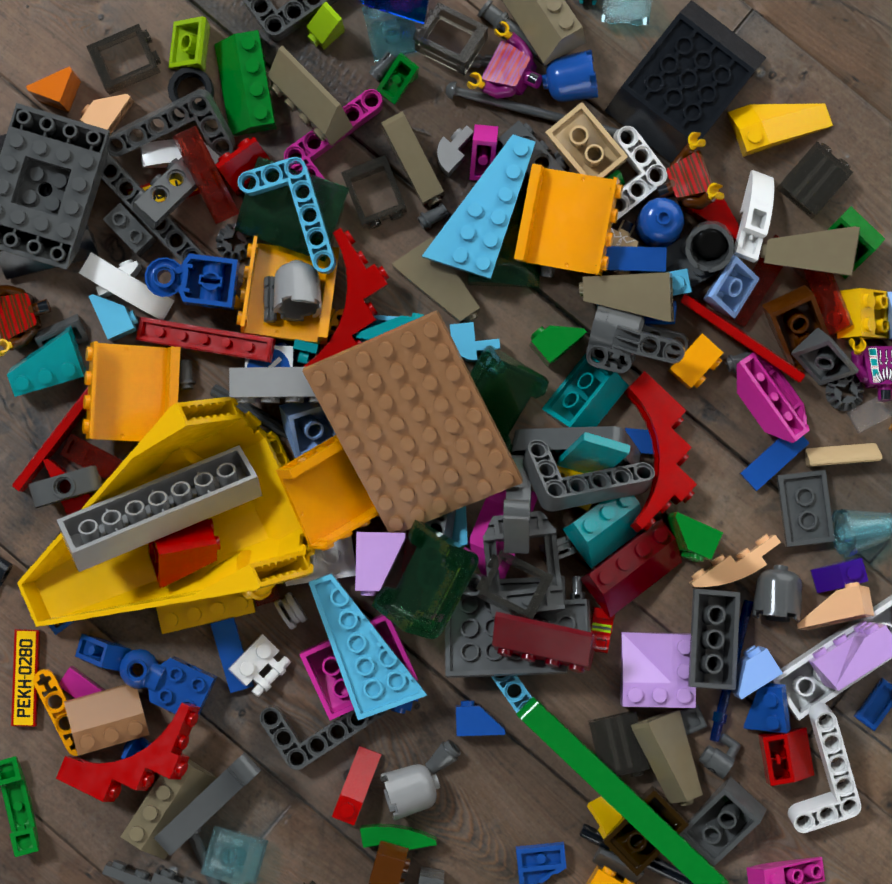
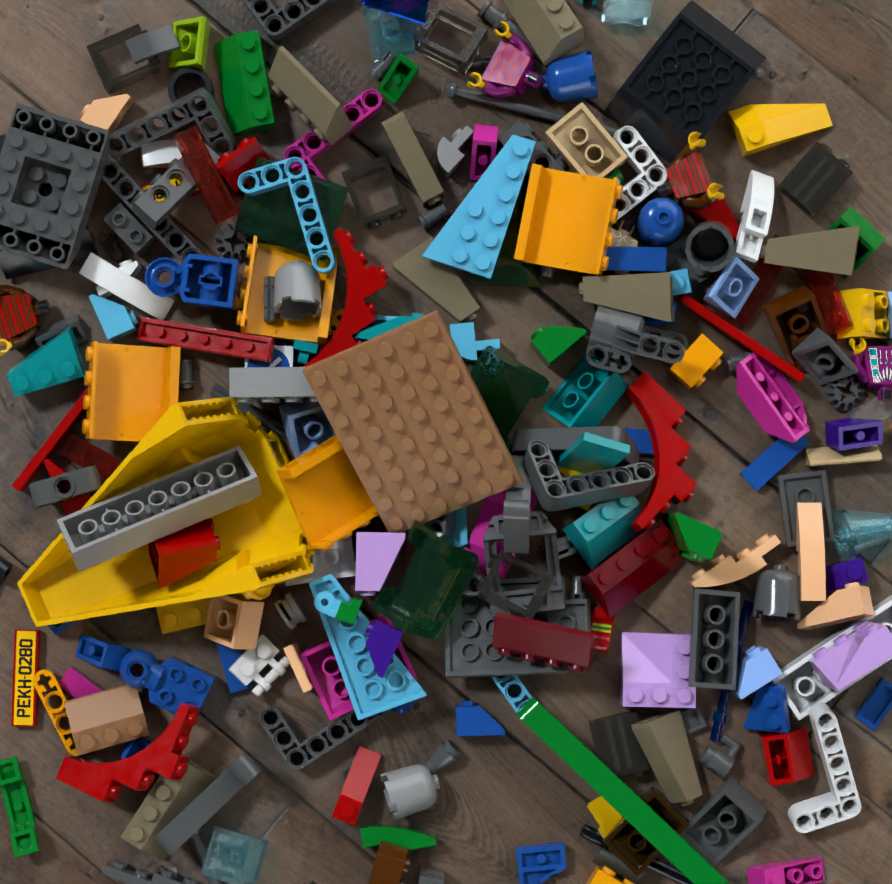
orange slope [26,66,81,112] -> none
lime slope [307,2,345,50] -> none
none -> dark grey slope [125,25,181,64]
none -> light nougat slope [203,594,264,649]
none -> light nougat tile [283,642,314,693]
none -> leg [314,590,363,625]
none -> dark purple slope [364,619,403,678]
none -> light nougat slope [796,503,826,601]
none -> dark purple slope [825,418,883,451]

